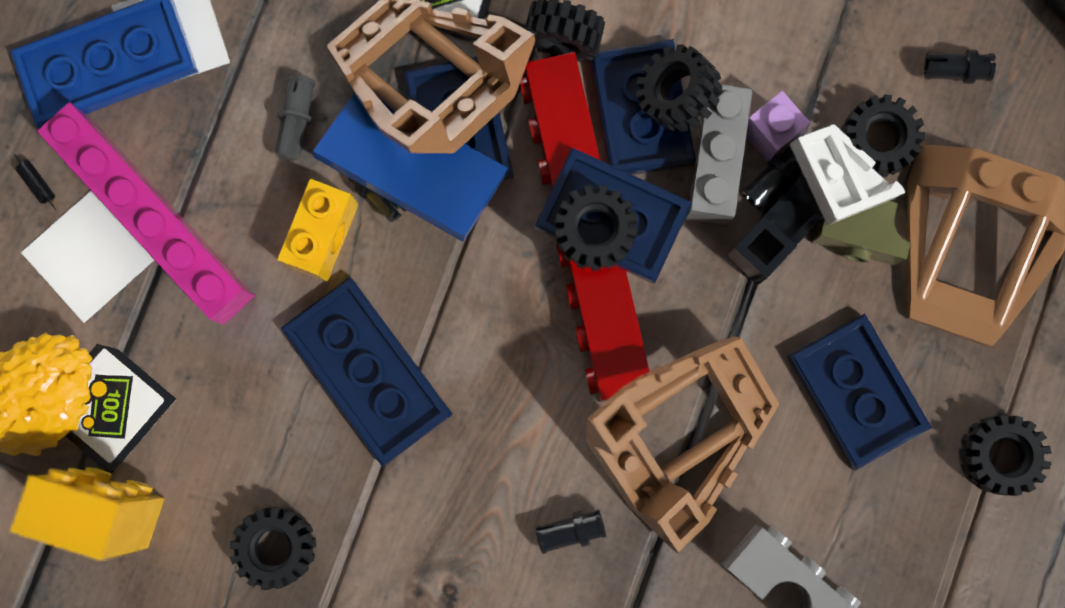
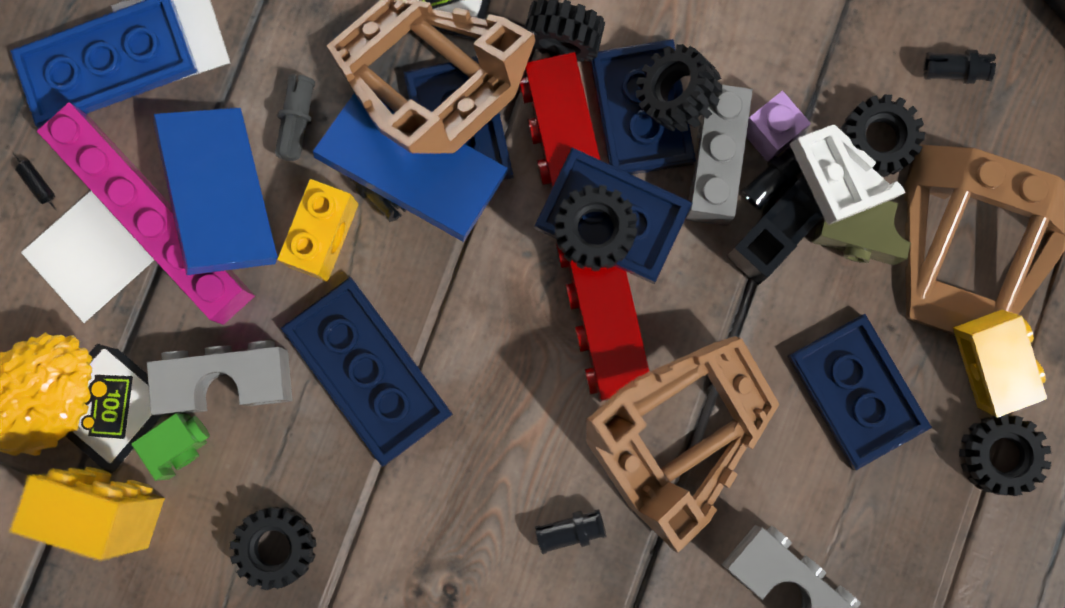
none -> bright green brick [132,413,210,481]
none -> light grey arch [147,341,293,416]
none -> blue tile [153,108,278,275]
none -> brick [953,310,1047,418]

